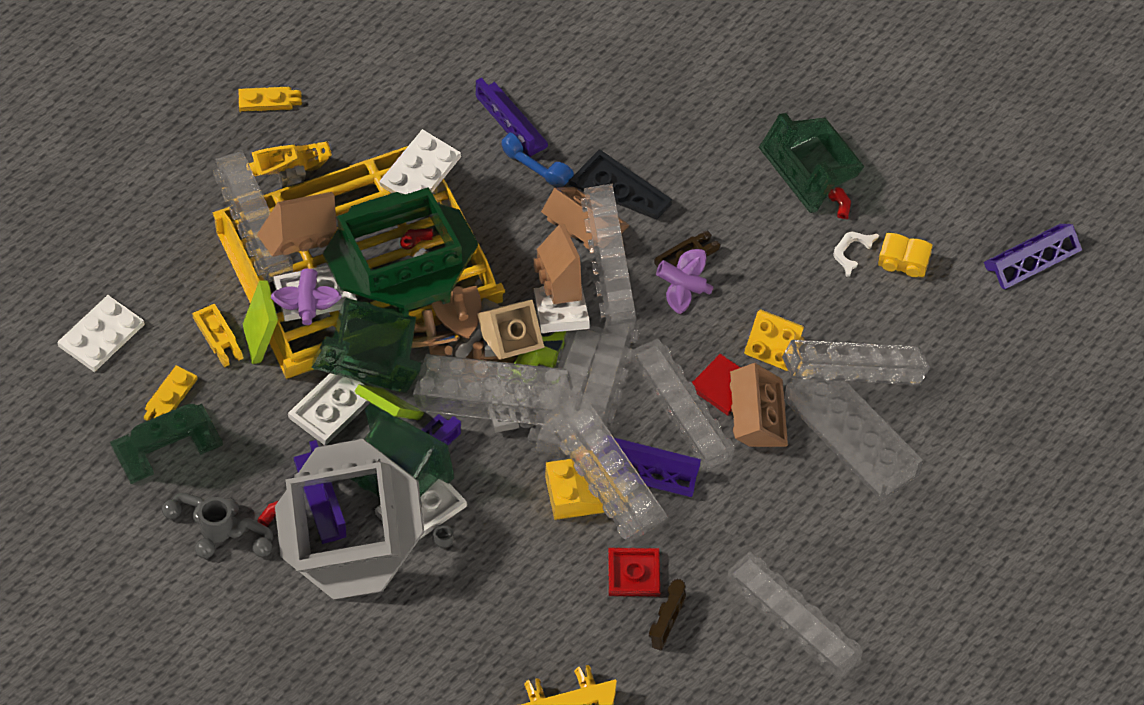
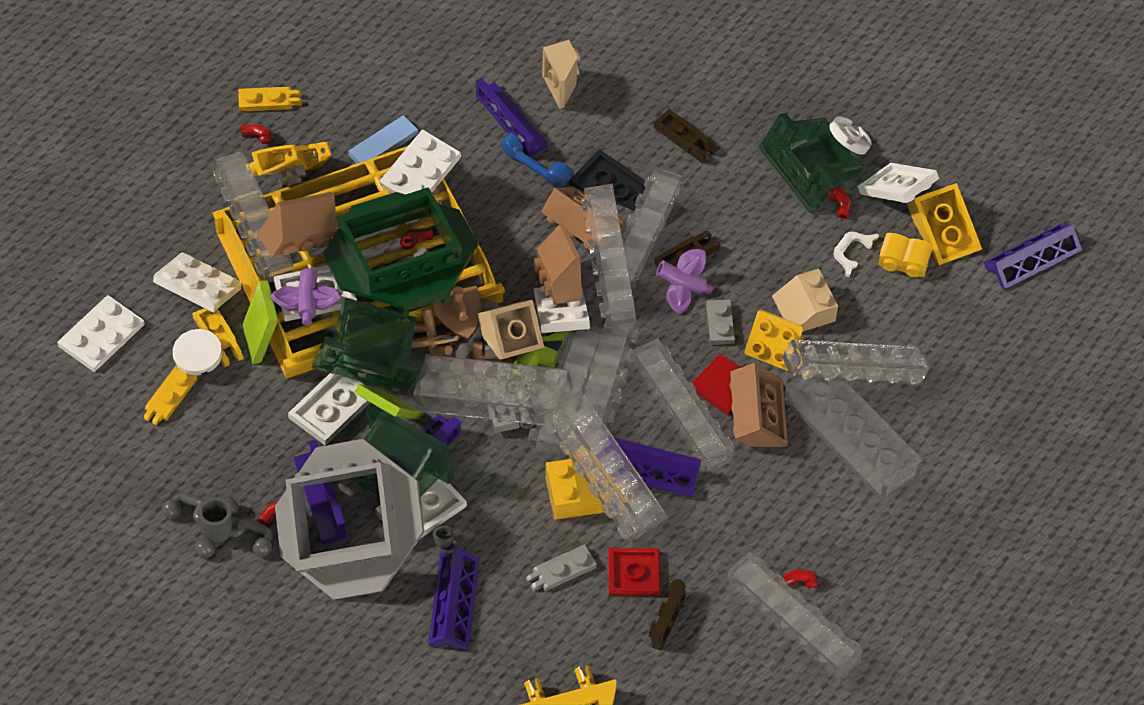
clear green windscreen [110,404,223,484] -> none
none -> white plate [153,252,242,312]
none -> white tile [172,329,222,376]
none -> red arm [241,124,273,144]
none -> light blue tile [348,116,418,163]
none -> dark purple fence [428,546,480,650]
none -> light grey hinge [526,544,597,591]
none -> tan slope [542,40,580,109]
none -> clear brick [598,167,682,303]
none -> dark brown hinge [653,109,716,163]
none -> light grey plate [706,300,735,345]
none -> tan slope [772,269,838,331]
none -> red arm [779,569,819,589]
none -> white tile [830,117,872,154]
none -> white plate [858,163,939,203]
none -> yellow slope [906,183,982,265]

